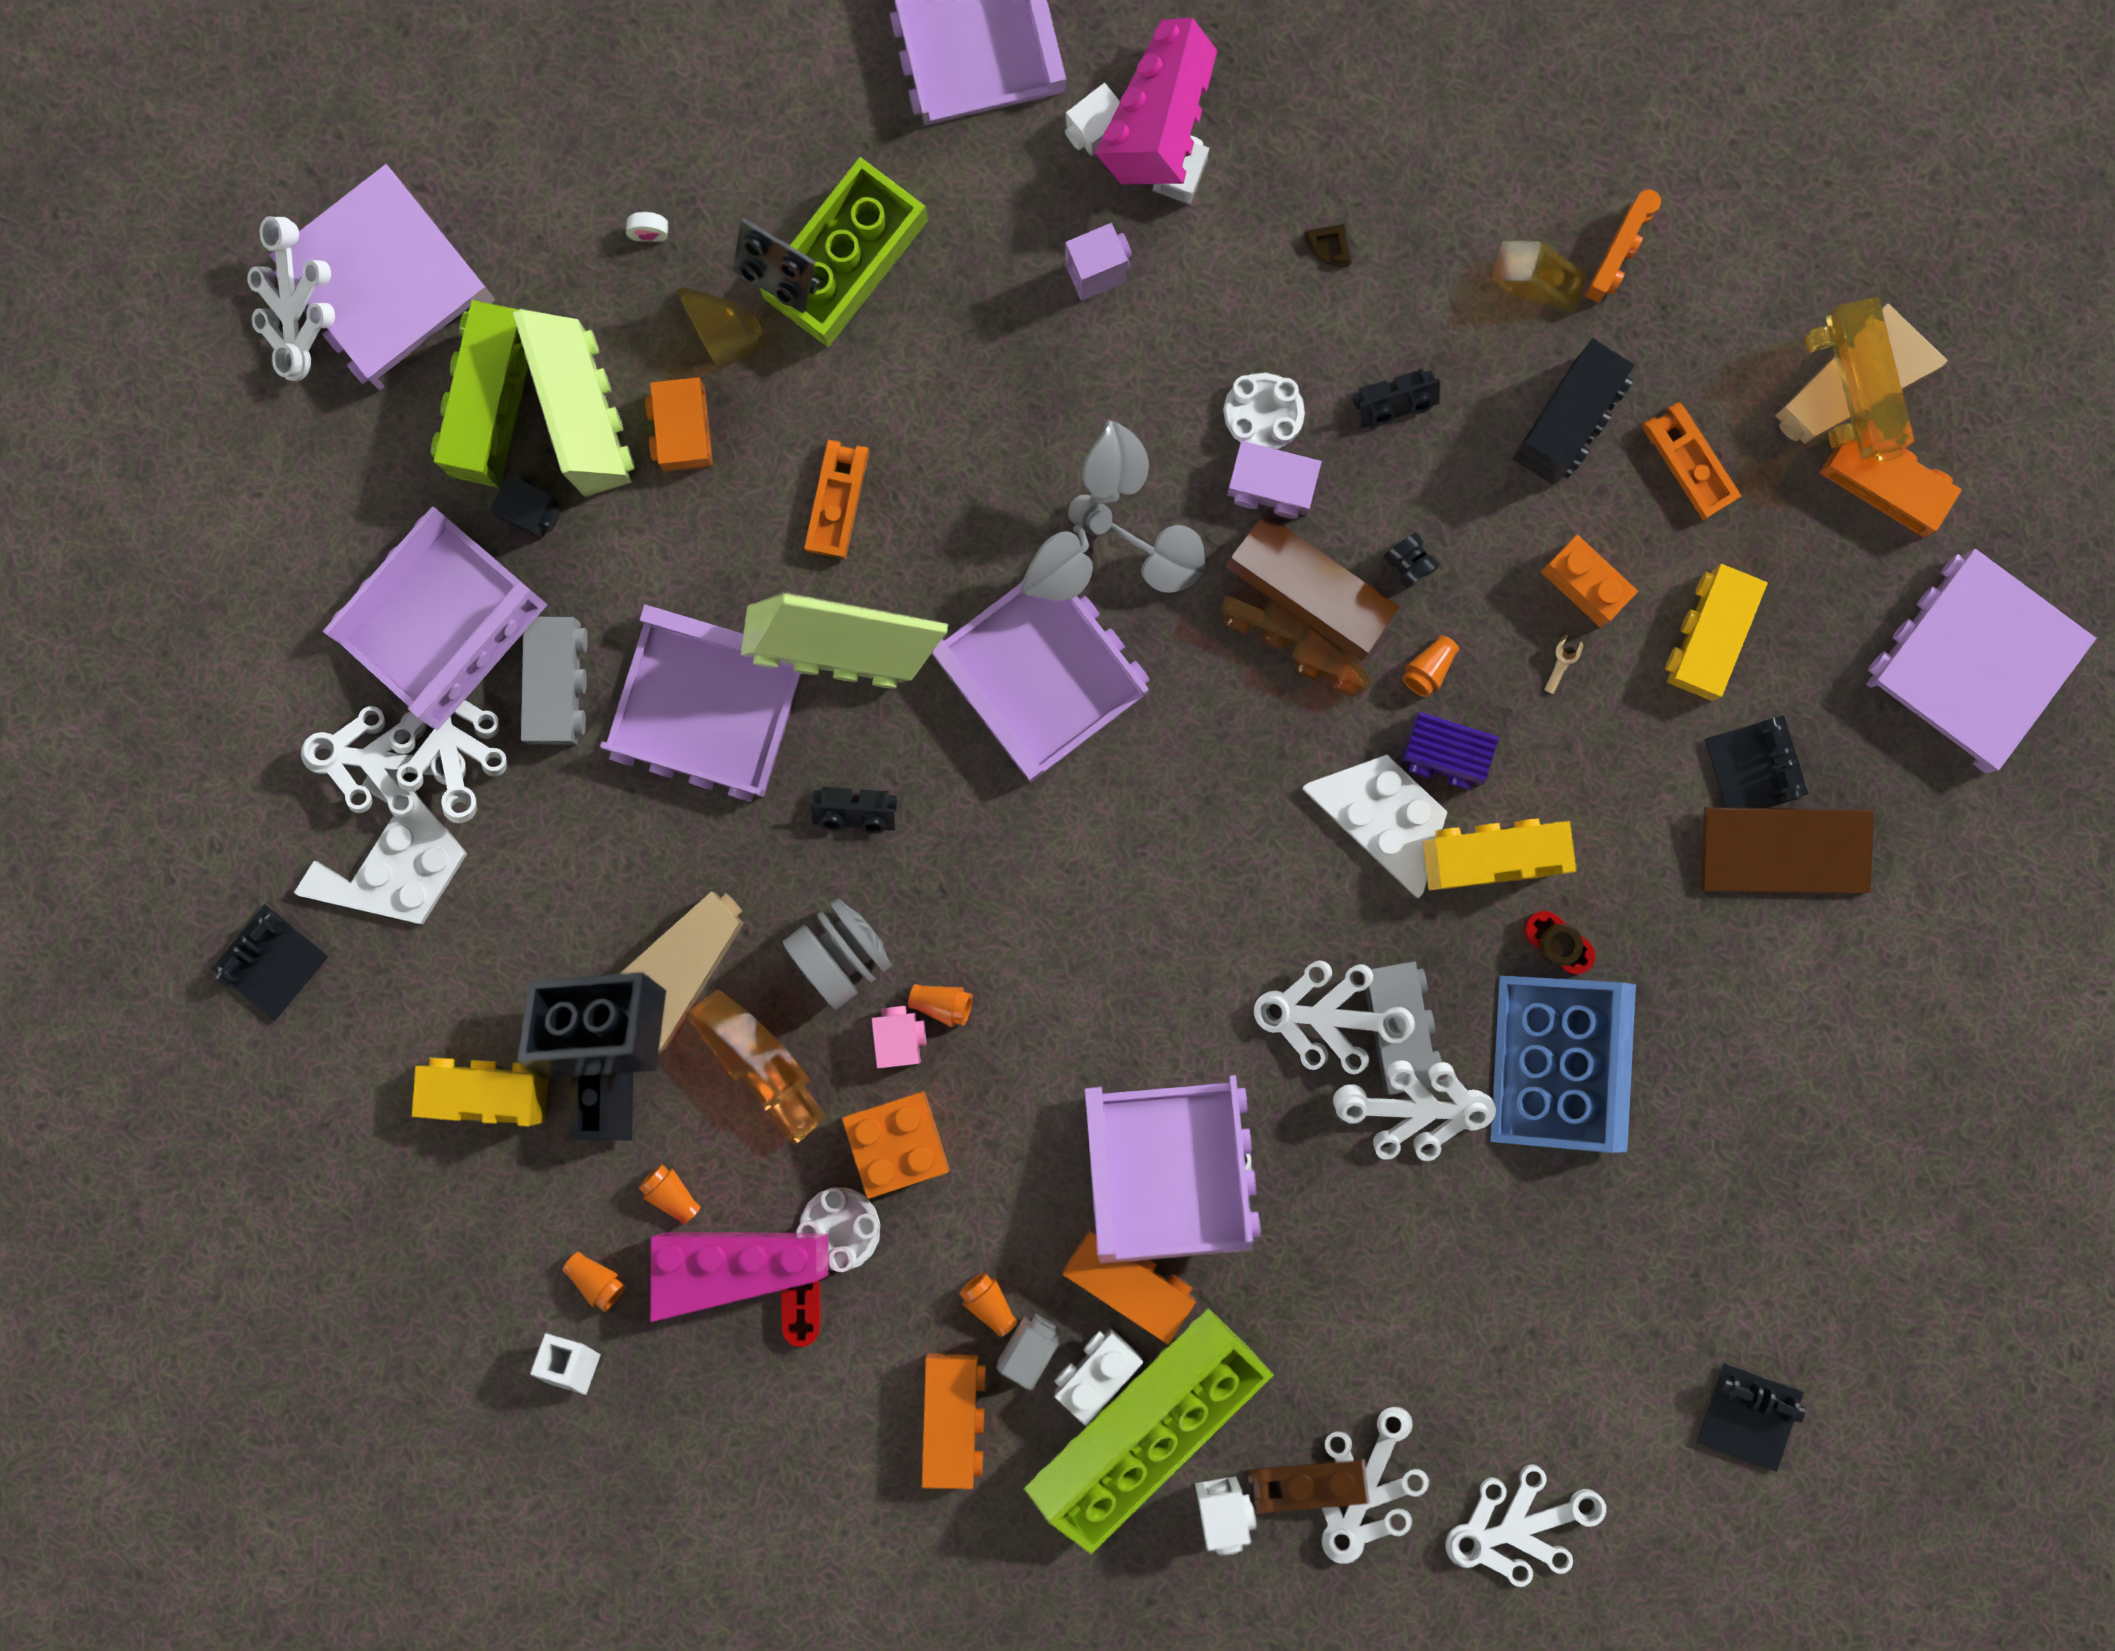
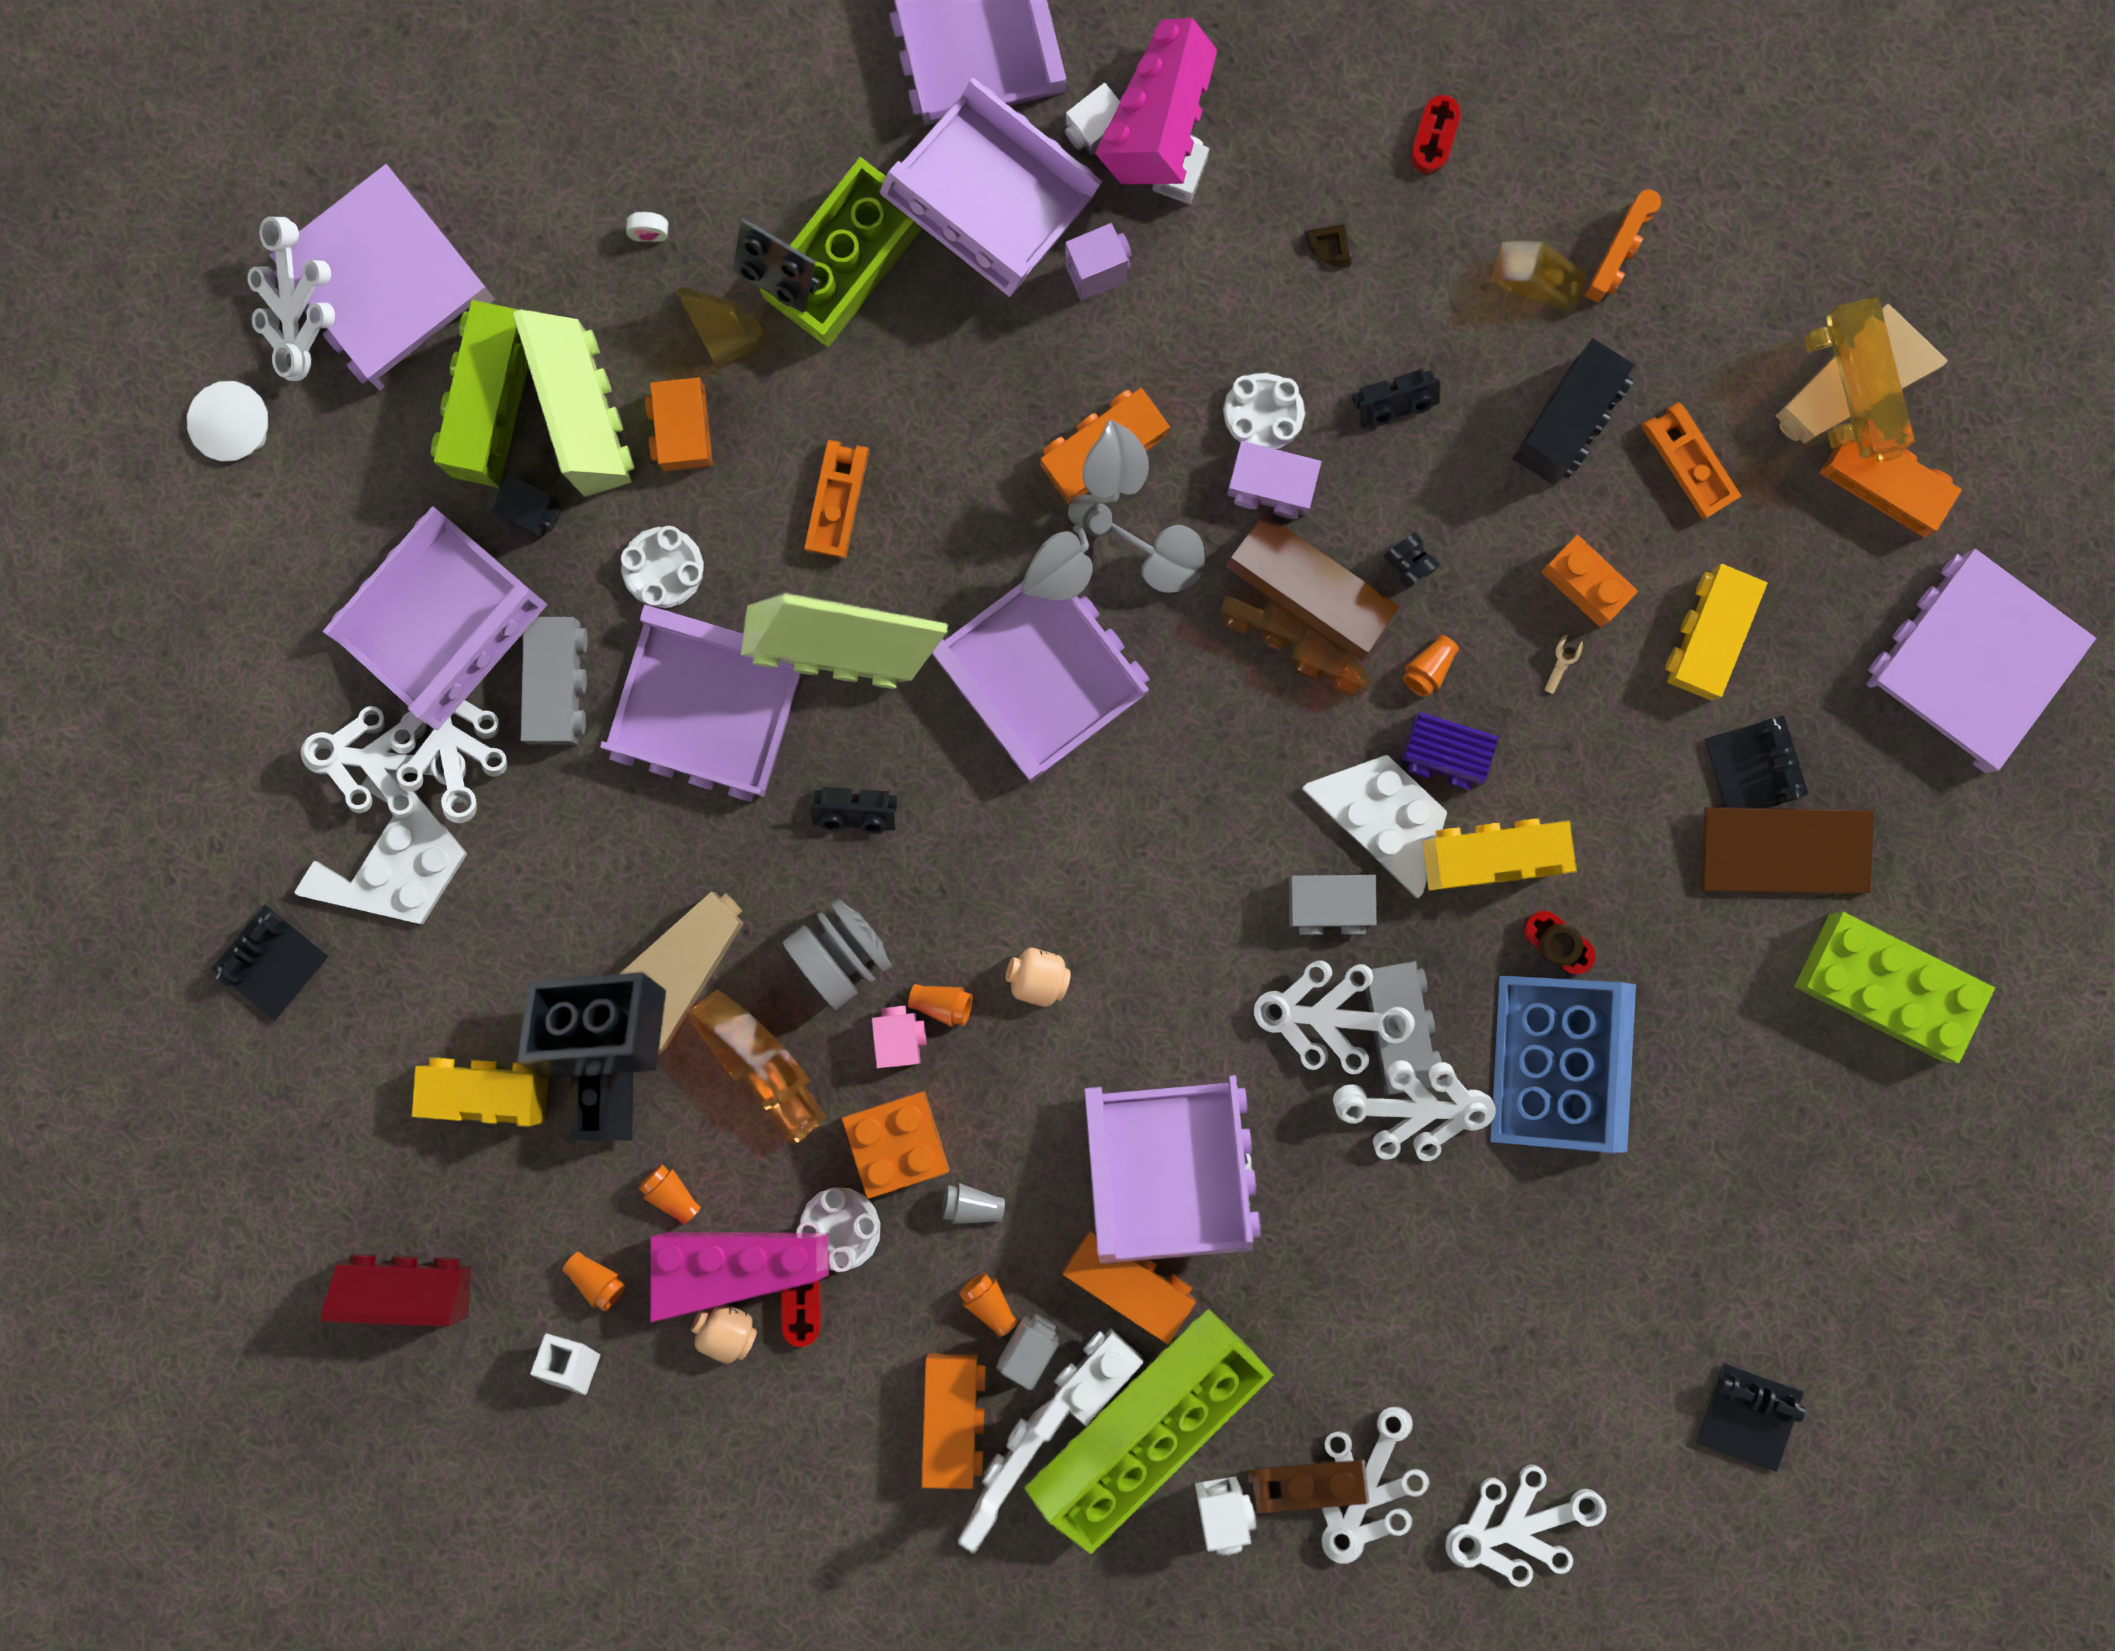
none -> white dish [187,381,268,461]
none -> dark red slope [321,1254,471,1326]
none -> white dish [621,526,704,608]
none -> light nougat head [690,1303,757,1364]
none -> lavender panel [879,78,1102,297]
none -> light grey cone [942,1183,1005,1224]
none -> white wing [959,1398,1070,1552]
none -> light nougat head [1005,948,1070,1007]
none -> orange brick [1040,387,1170,505]
none -> light grey brick [1289,875,1377,935]
none -> red beam [1411,95,1461,174]
none -> lime brick [1794,912,1995,1063]

